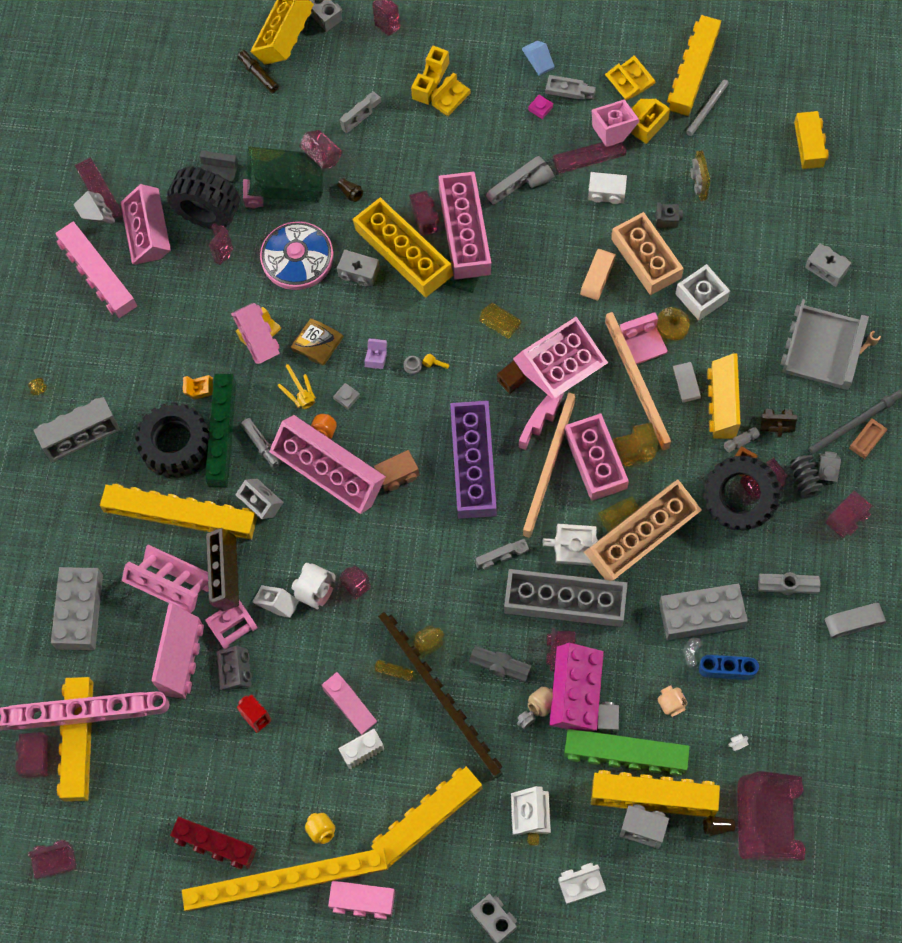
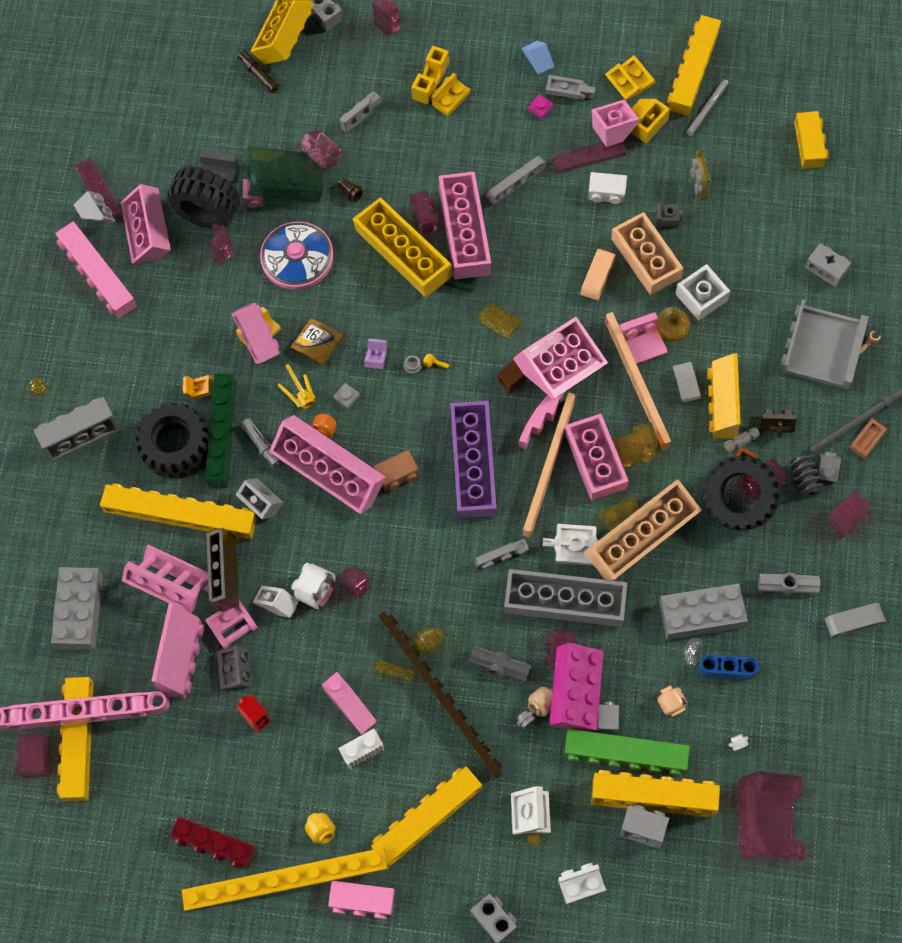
clear pink bracket [28,840,77,880] -> none
light grey brick [337,250,380,287] -> none
light grey cone [527,165,555,188] -> none
dark brown cone [703,815,735,836] -> none

